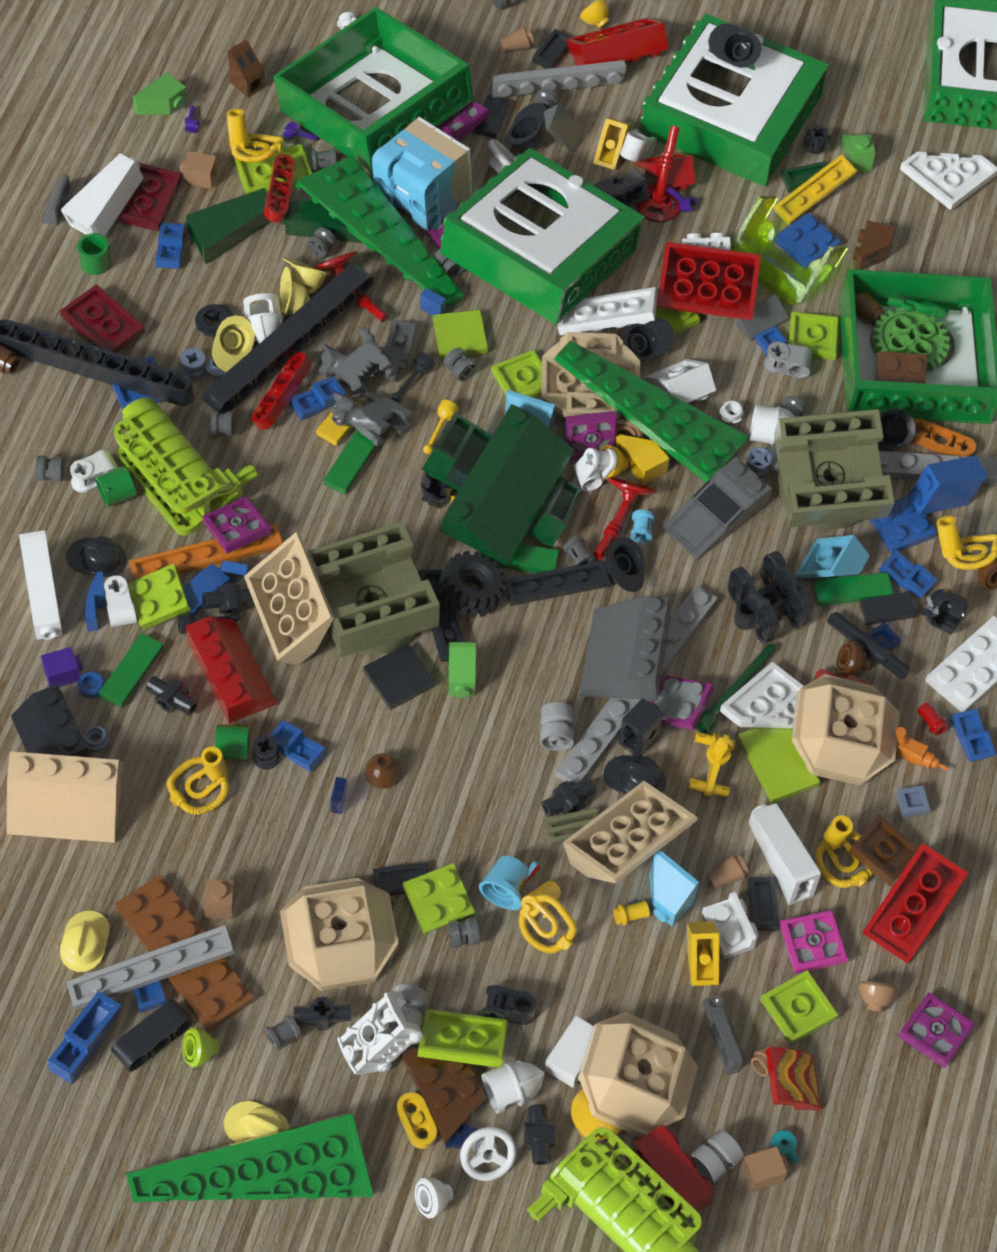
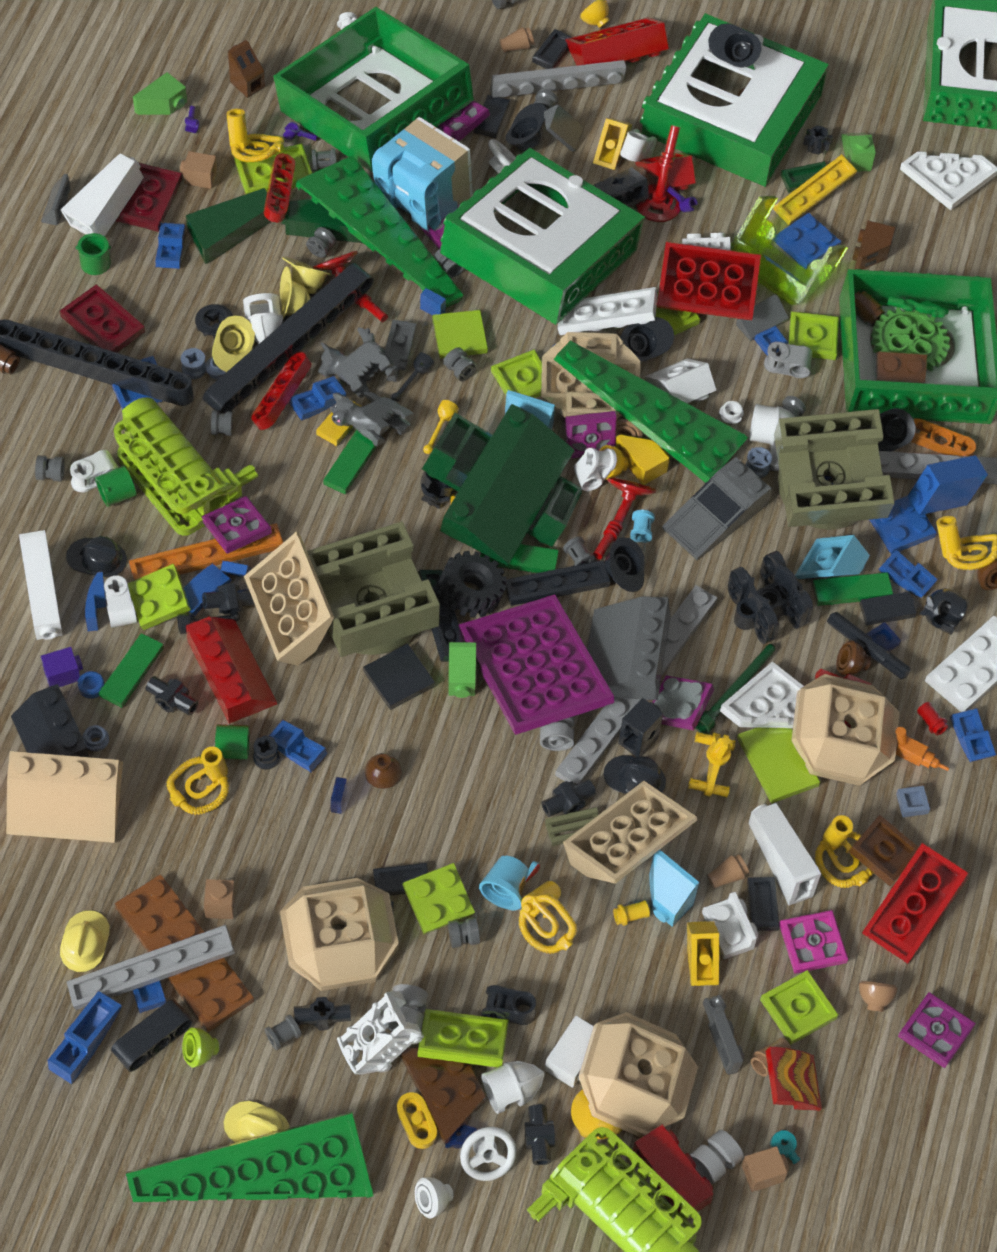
none -> magenta plate [459,595,614,735]

